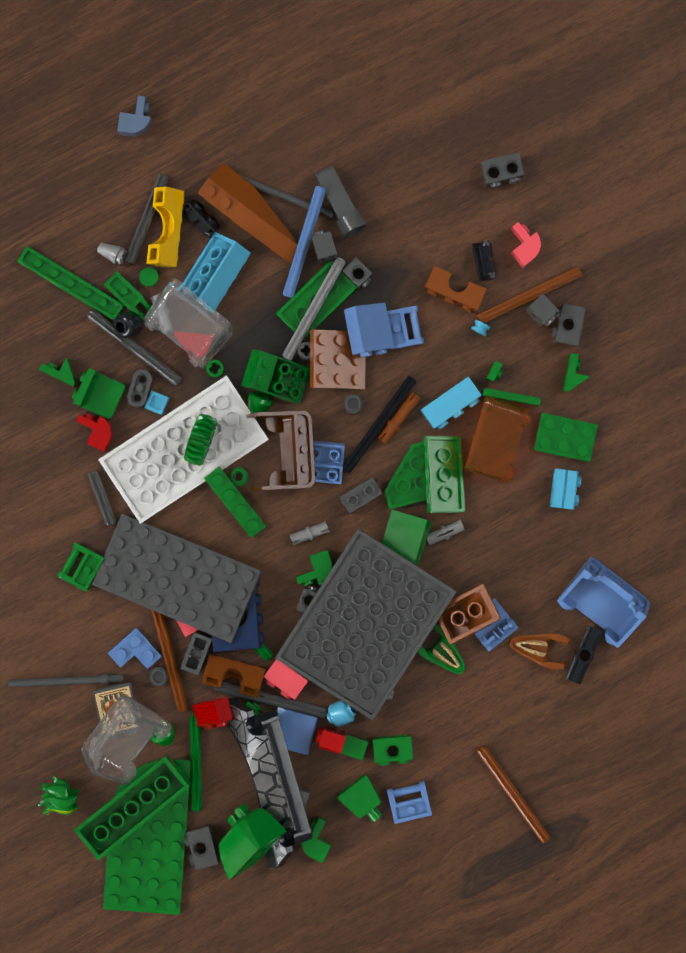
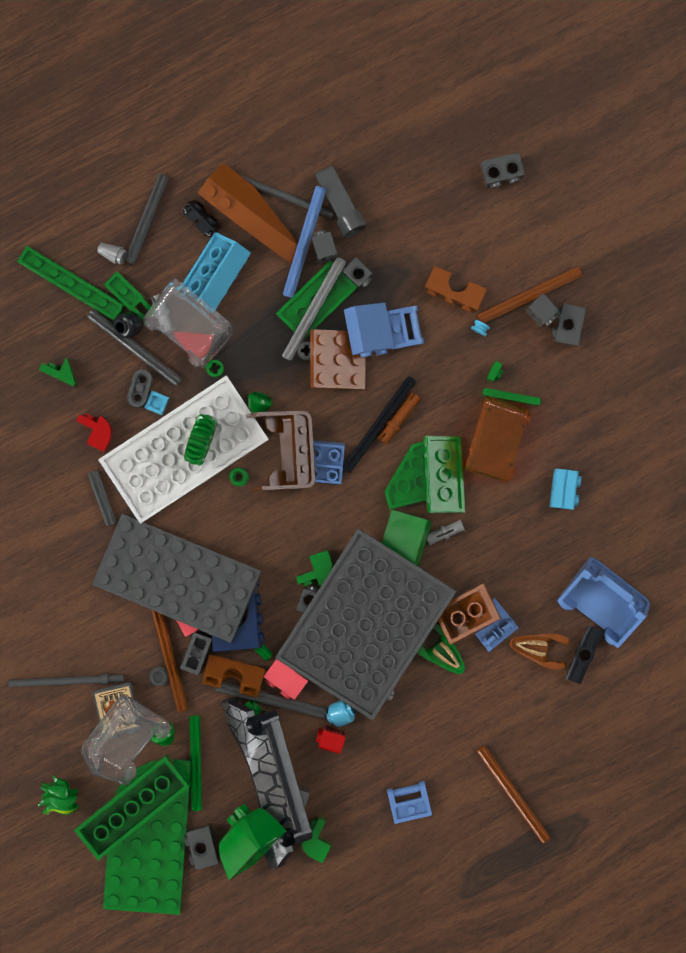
green plate [57,542,104,592] -> none
green bracket [72,368,125,419] -> none
medium blue plate [108,628,162,669] -> none
sand blue brick [117,96,152,137] -> none
green tile [139,267,159,287] -> none
yellow arch [147,187,184,268] -> none
red brick [192,697,233,729] -> none
green plate [204,466,266,538] -> none
green slope [241,349,310,405] -> none
medium blue slope [277,707,318,755] -> none
light grey pin [290,521,330,546] -> none
green torso [337,773,382,822] -> none
dark grey brick [340,477,383,514] -> none
green panel [341,735,368,760] -> none
dark grey plate [343,394,363,414] -> none
green brick [372,734,413,766] -> none
medium azure brick [420,377,481,430] -> none
black hinge [472,240,498,281] -> none
coral brick [511,222,541,268] -> none
green plate [533,413,598,462] -> none
green slope [562,353,590,393] -> none

